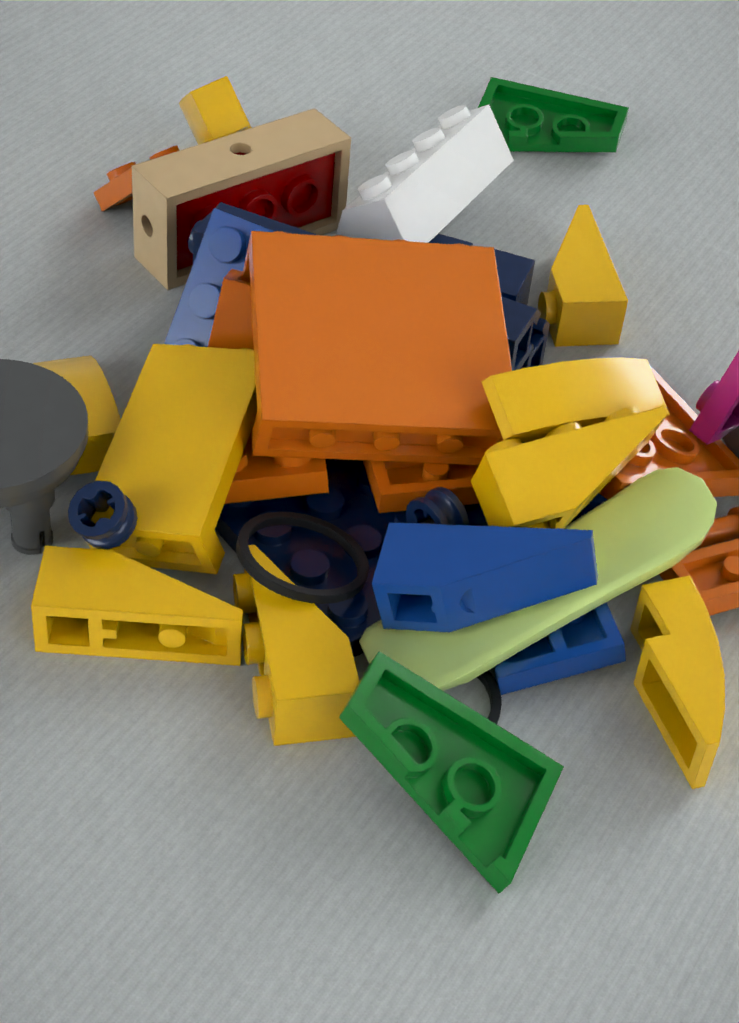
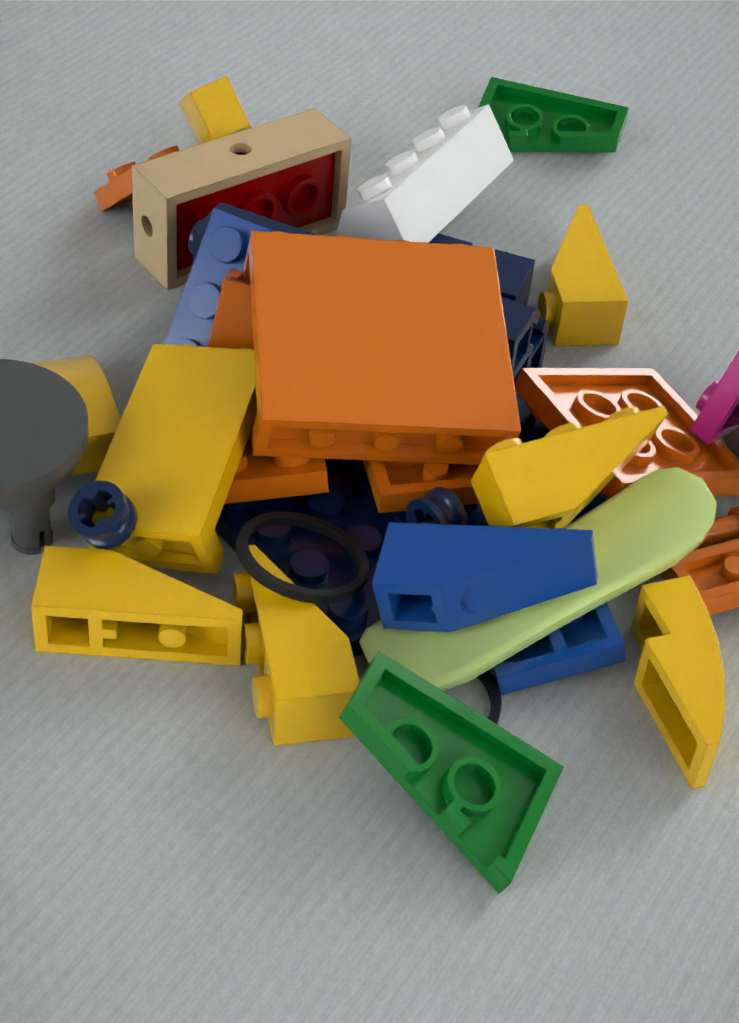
yellow slope [481,357,670,442] -> none

